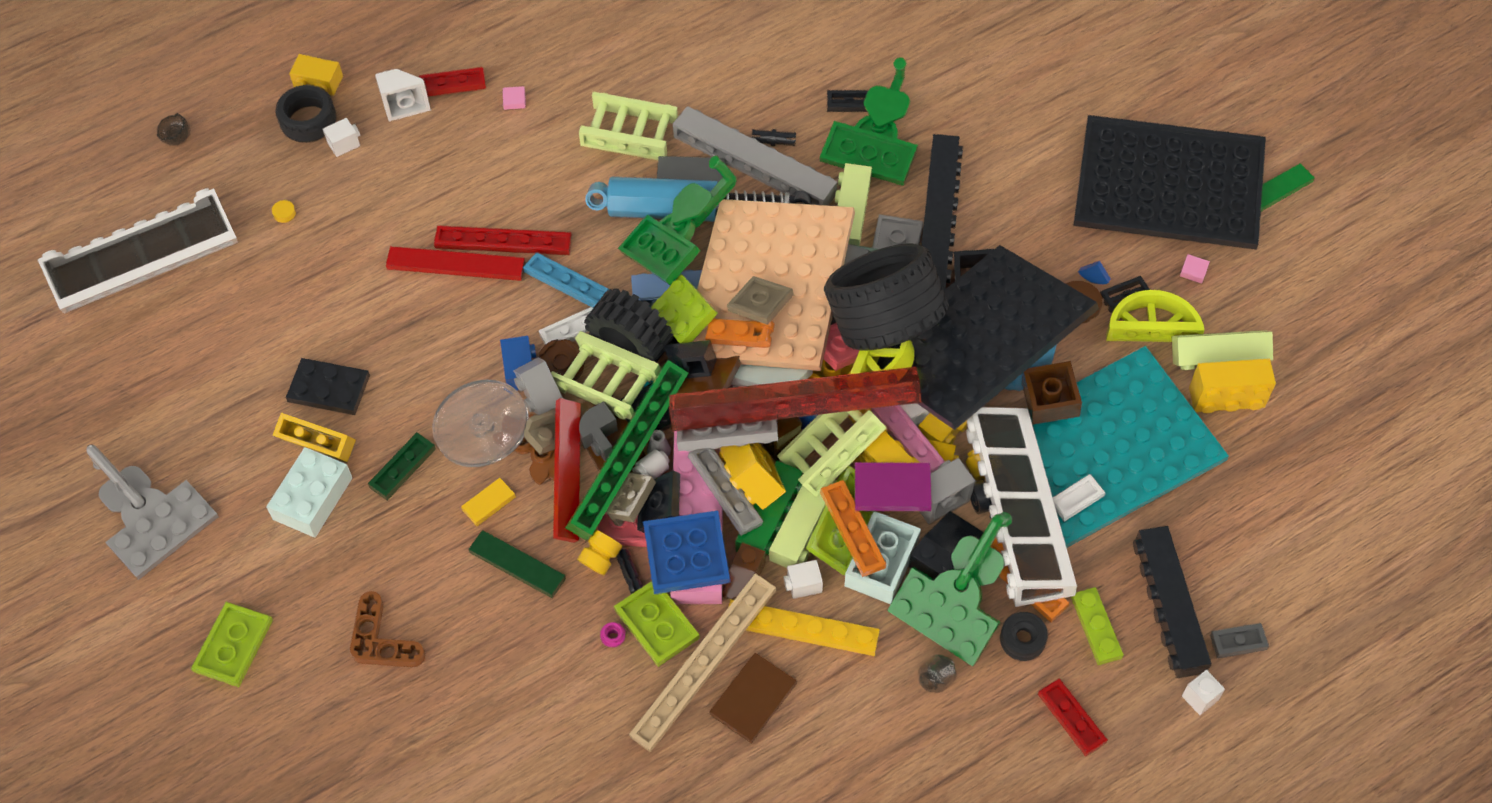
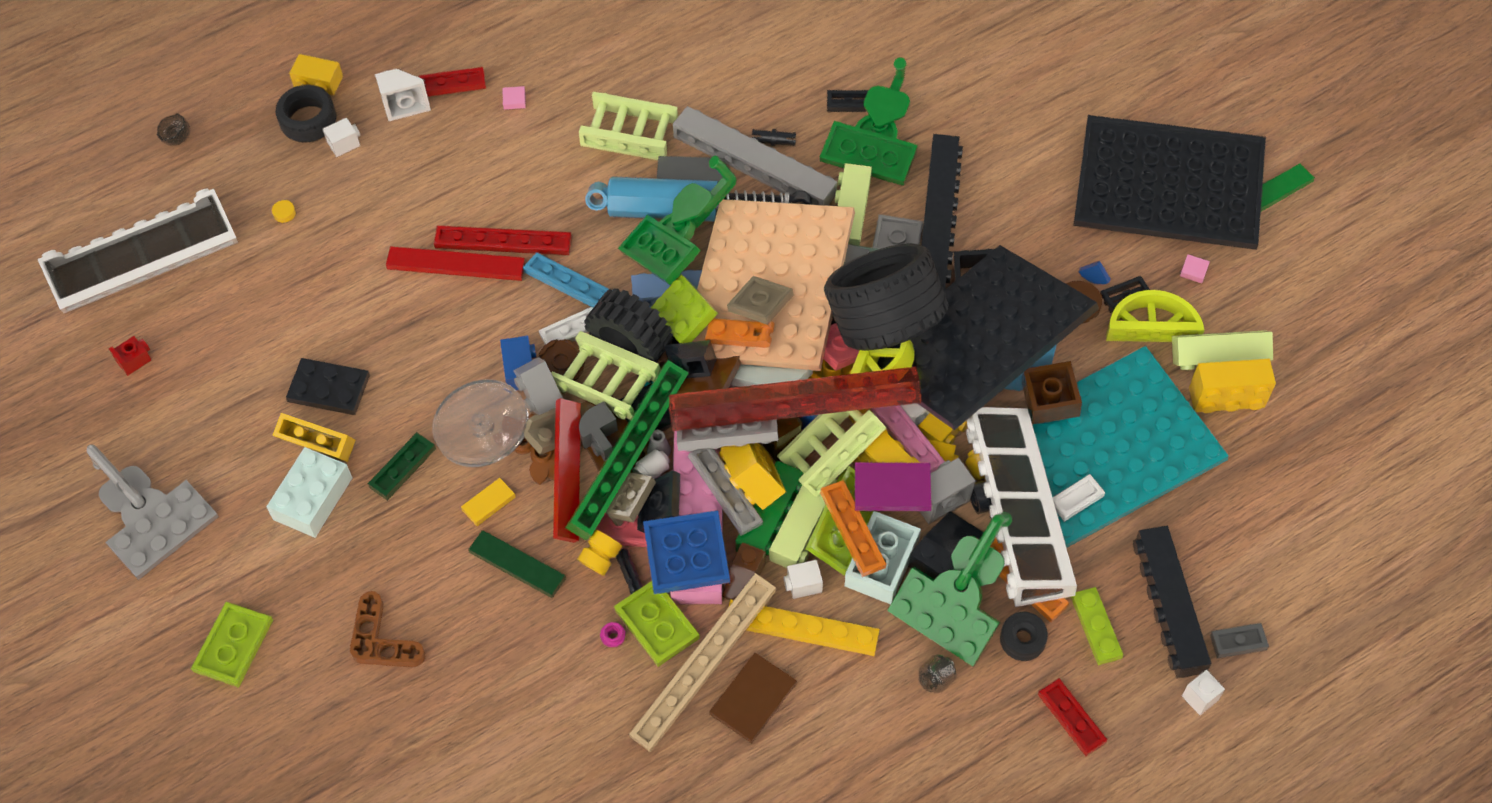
none -> red brick [109,336,151,376]

